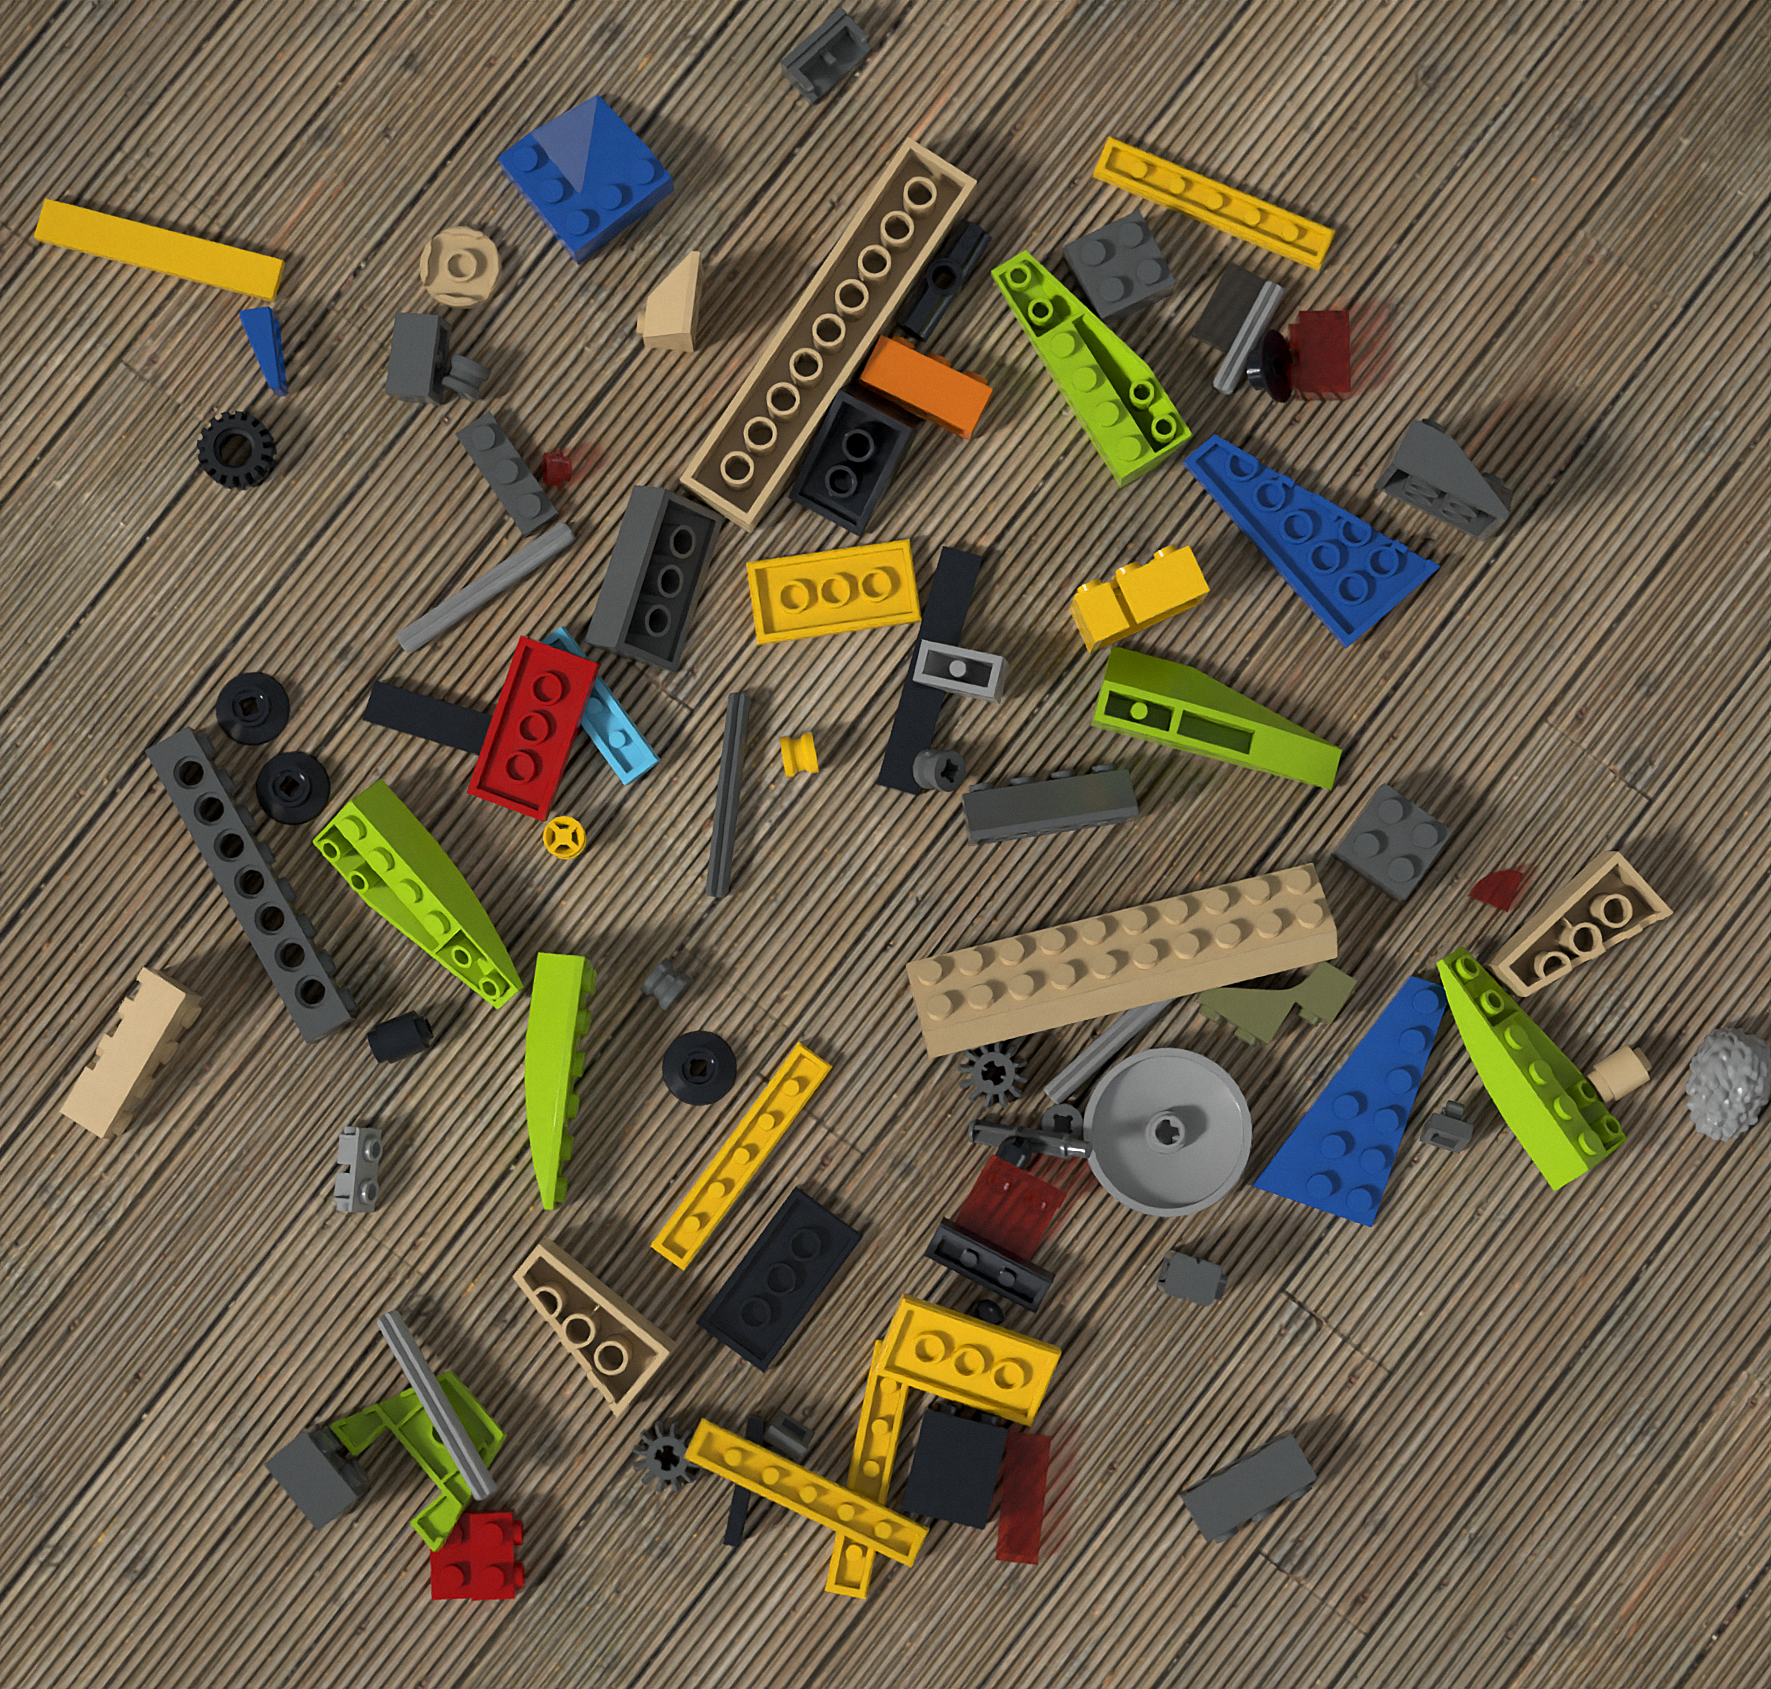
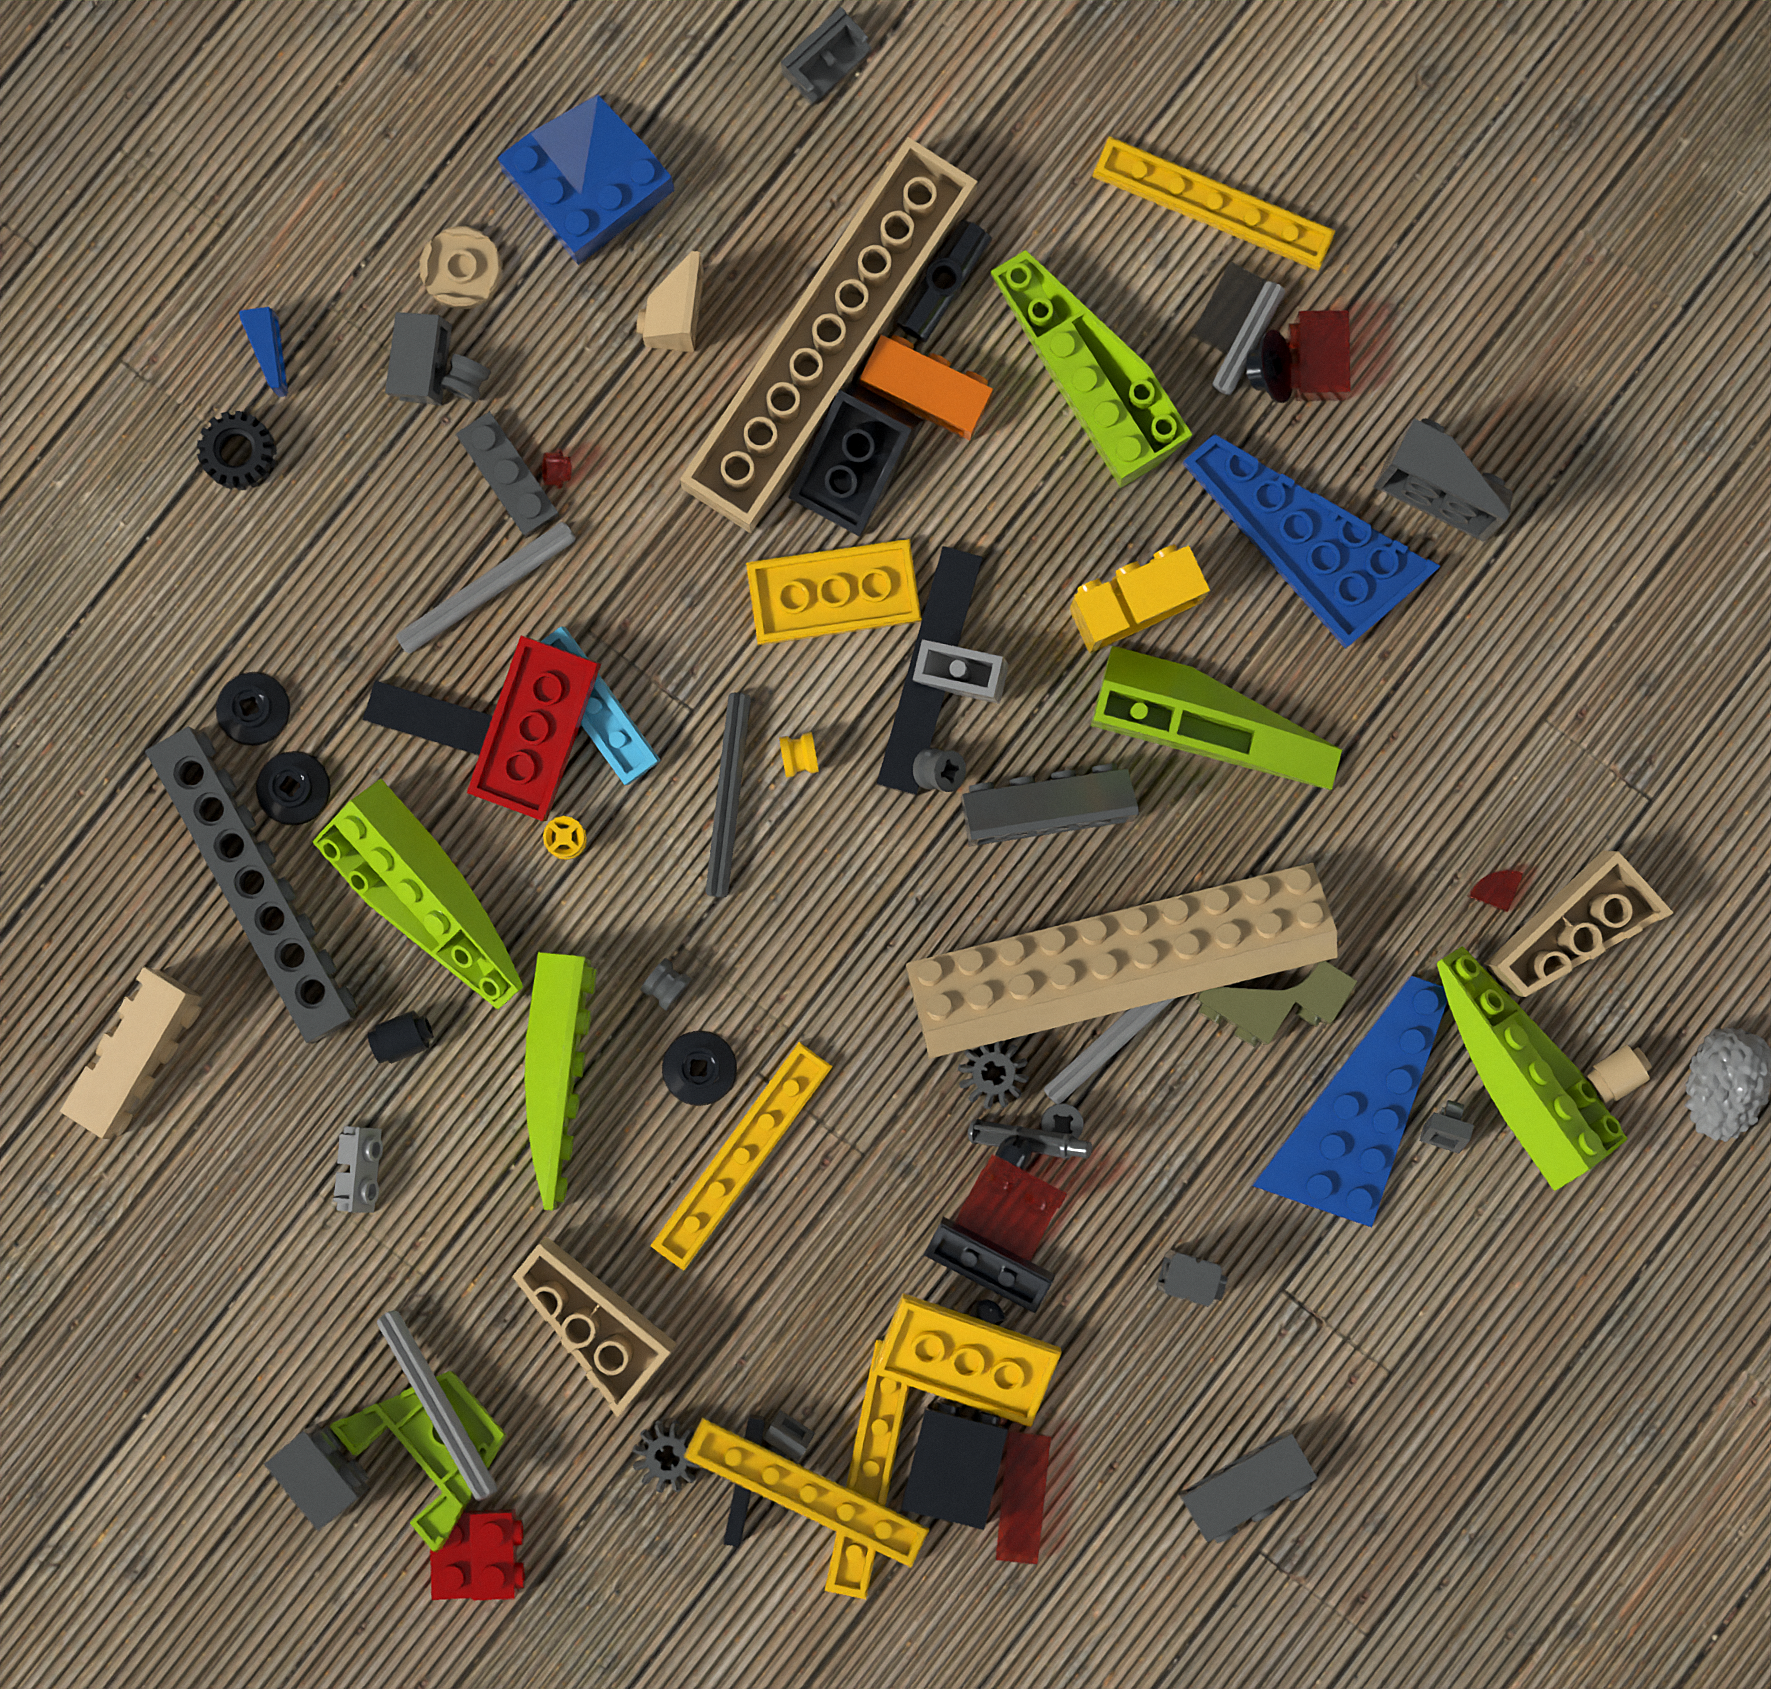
yellow tile [34,198,285,302] -> none
dark grey slope [584,485,724,673] -> none
black tile [696,1186,863,1373] -> none
dark grey brick [1062,210,1176,326] -> none
light grey dish [1082,1048,1252,1217] -> none
dark grey brick [1330,783,1453,903] -> none

